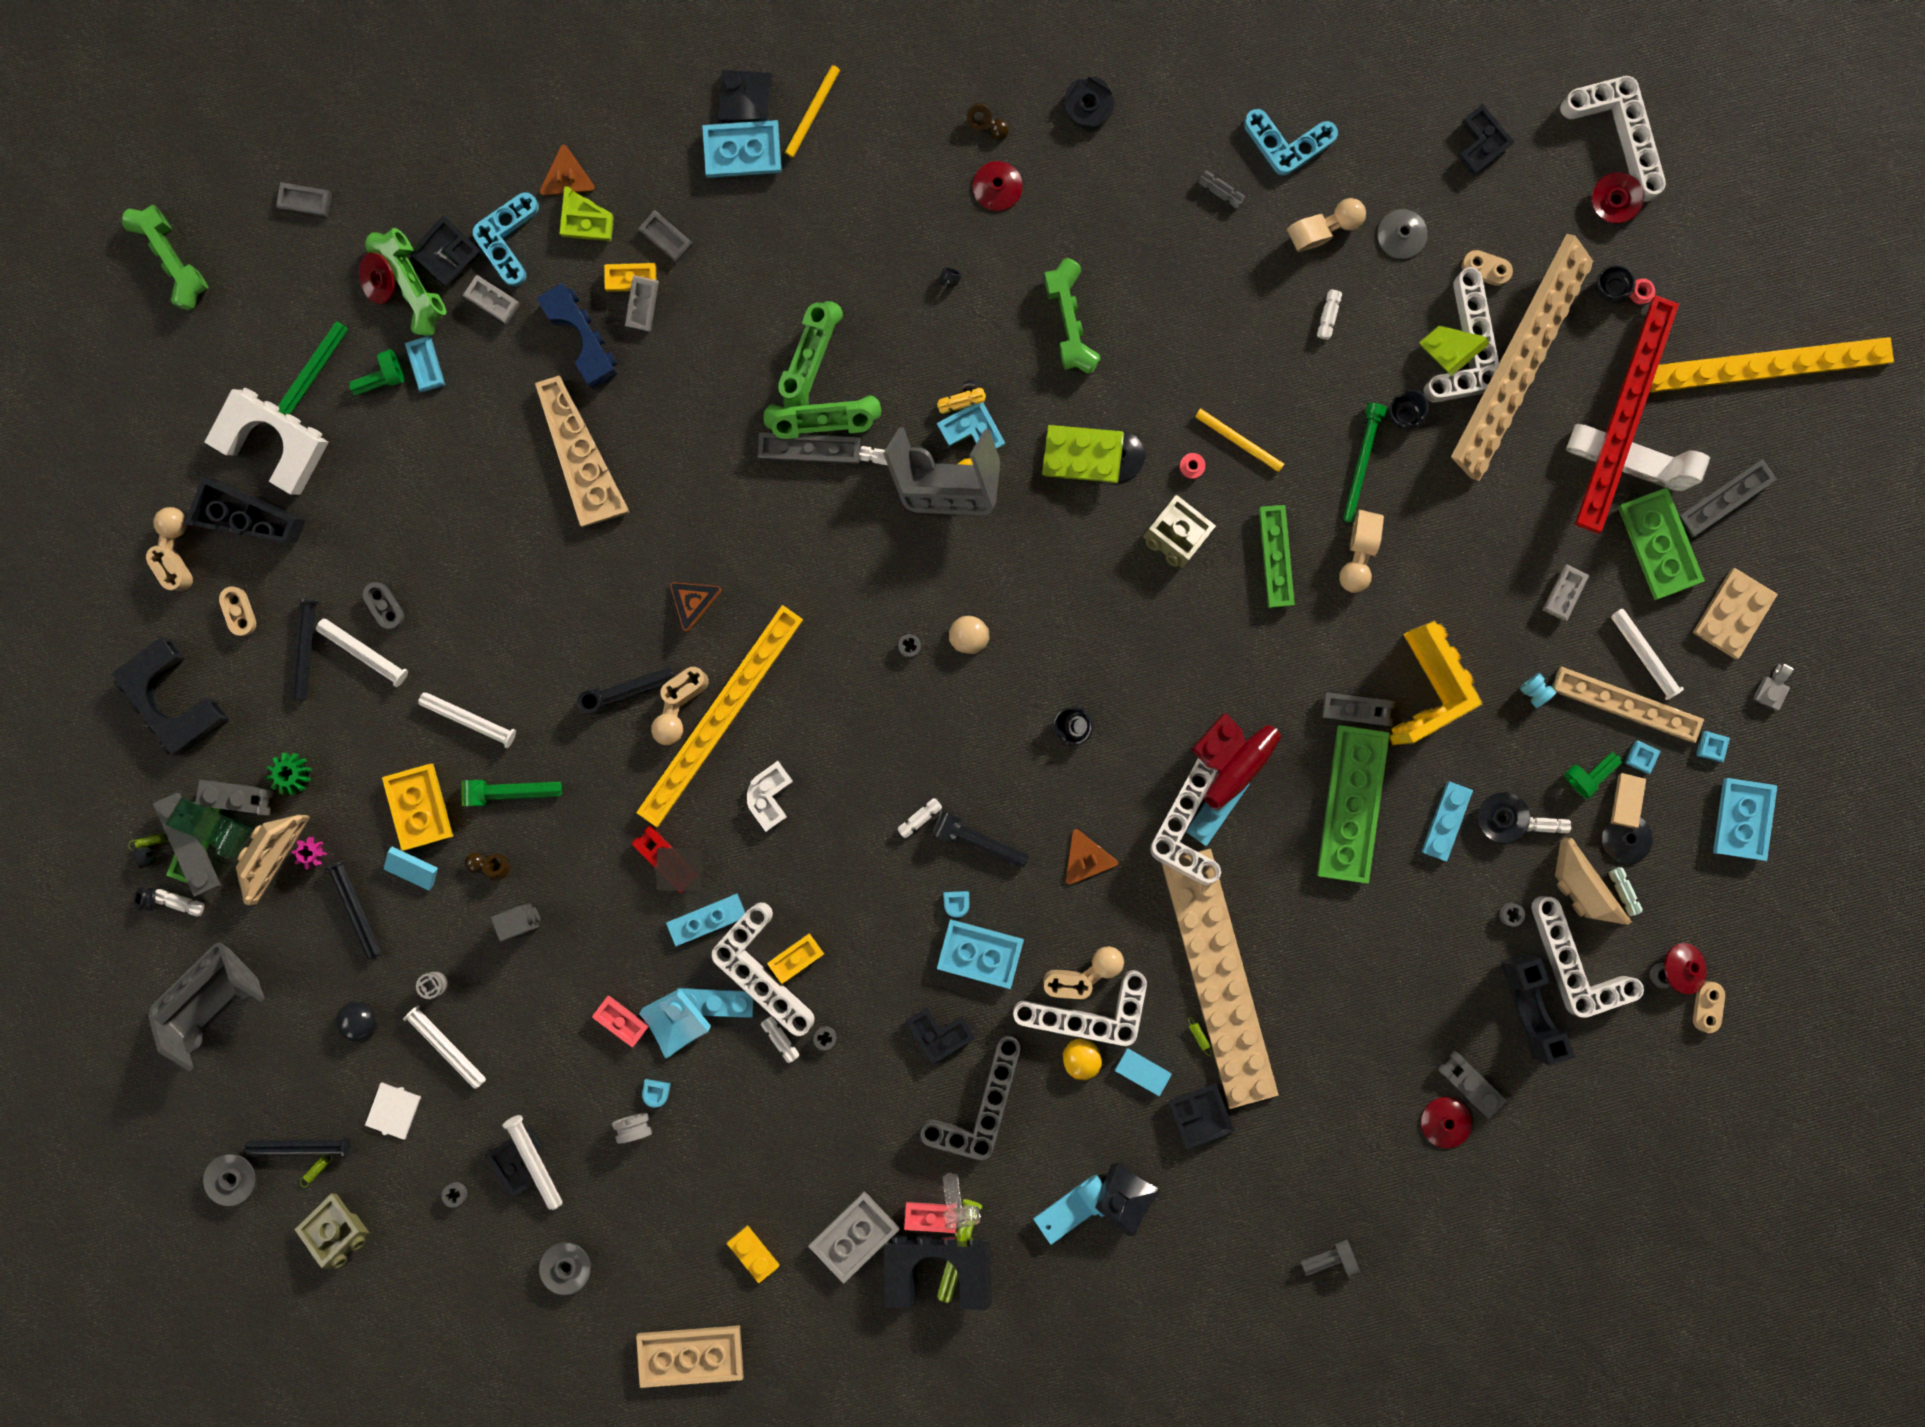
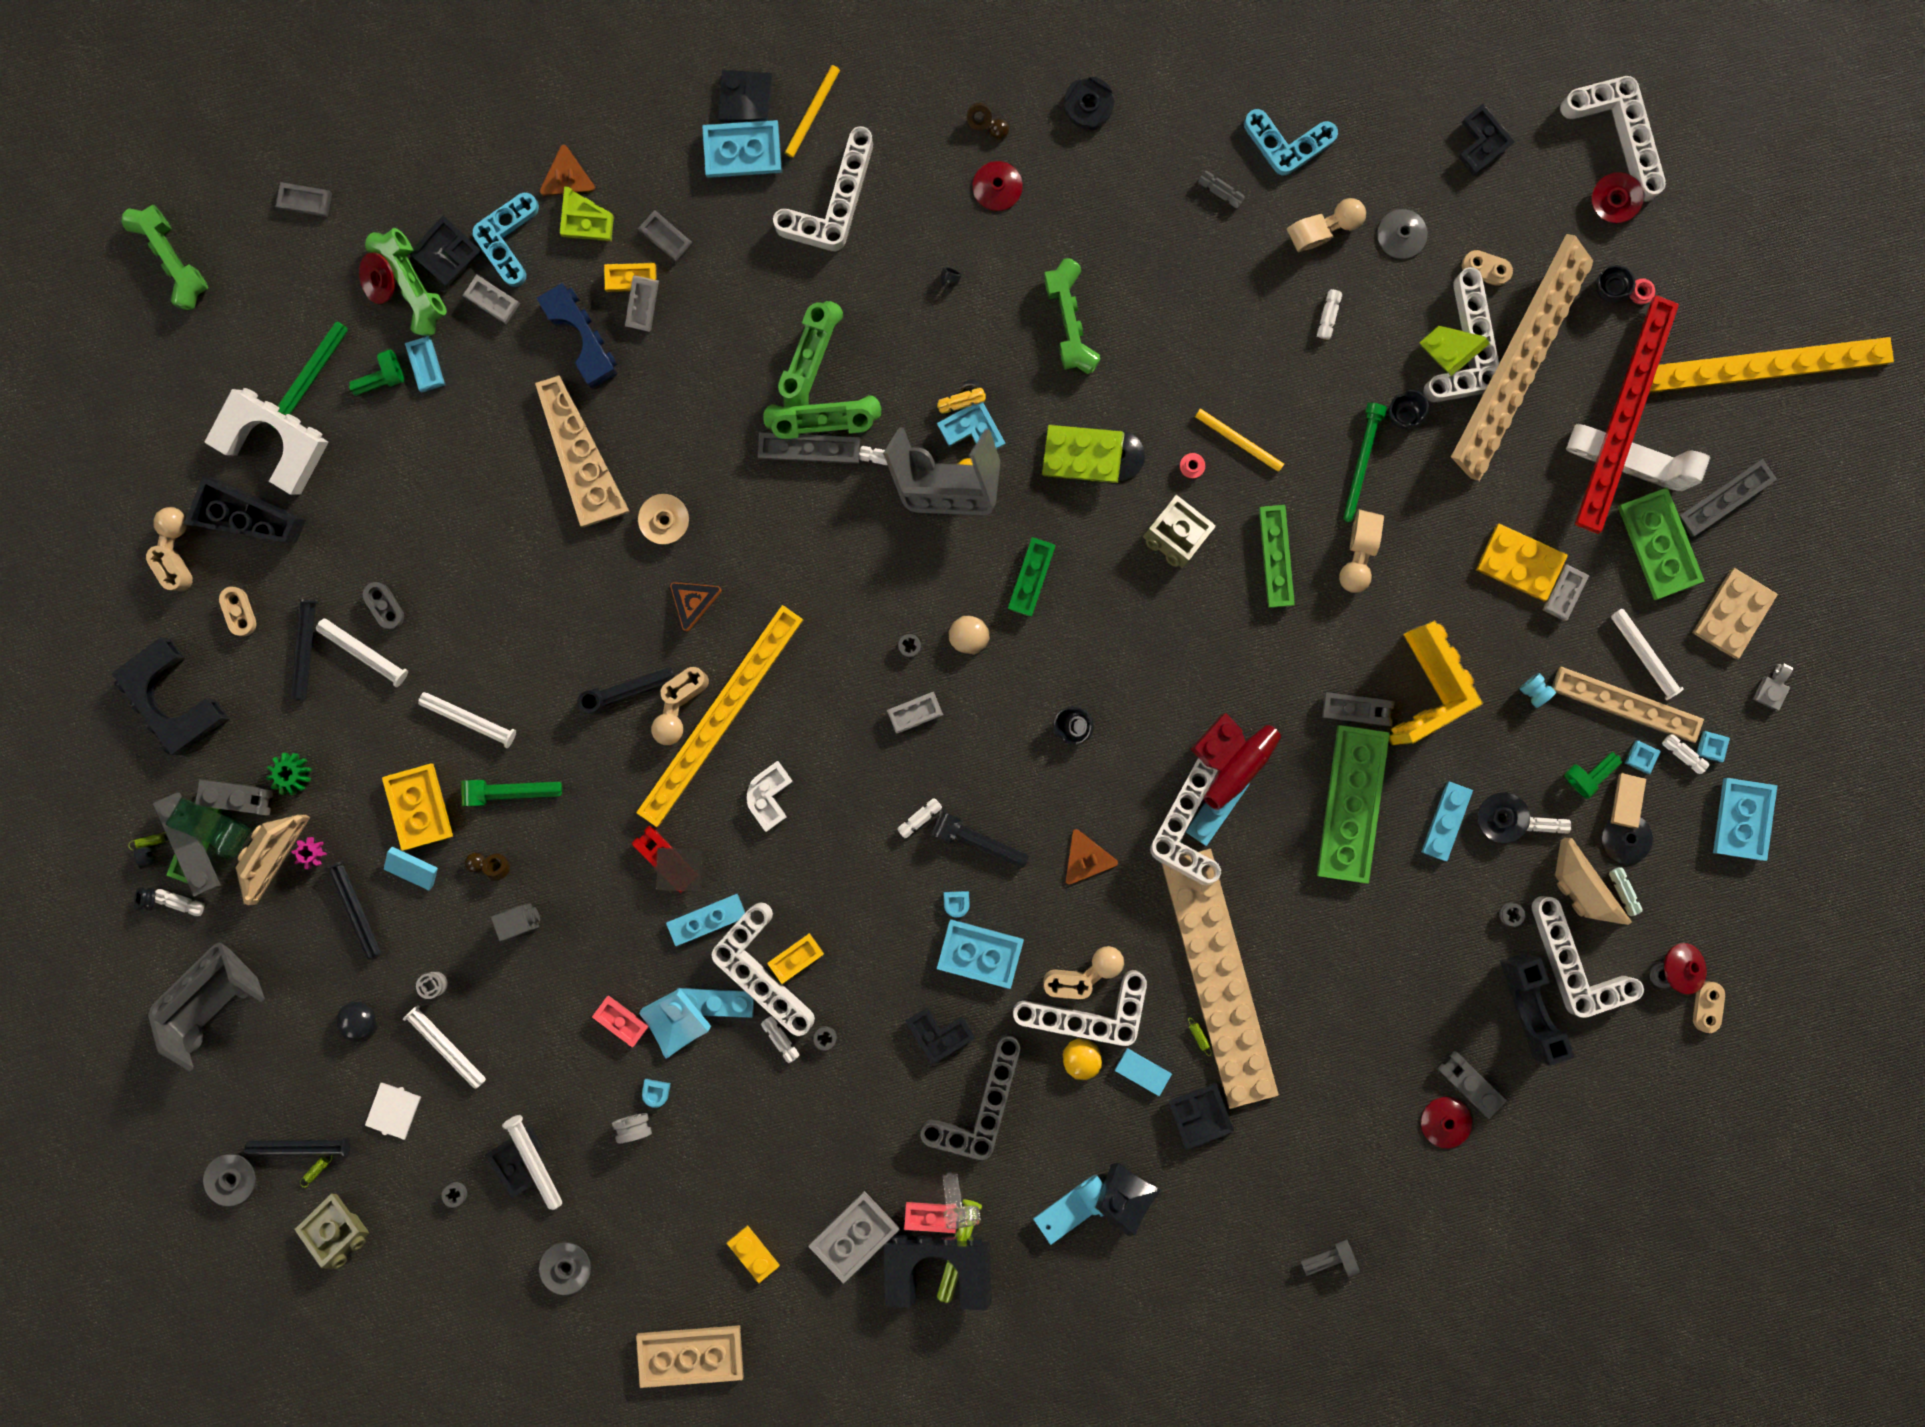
none -> tan dish [638,494,689,544]
none -> white beam [773,126,873,251]
none -> light grey plate [887,691,943,734]
none -> green plate [1008,537,1056,617]
none -> yellow plate [1476,524,1568,602]
none -> white axle [1662,735,1709,774]

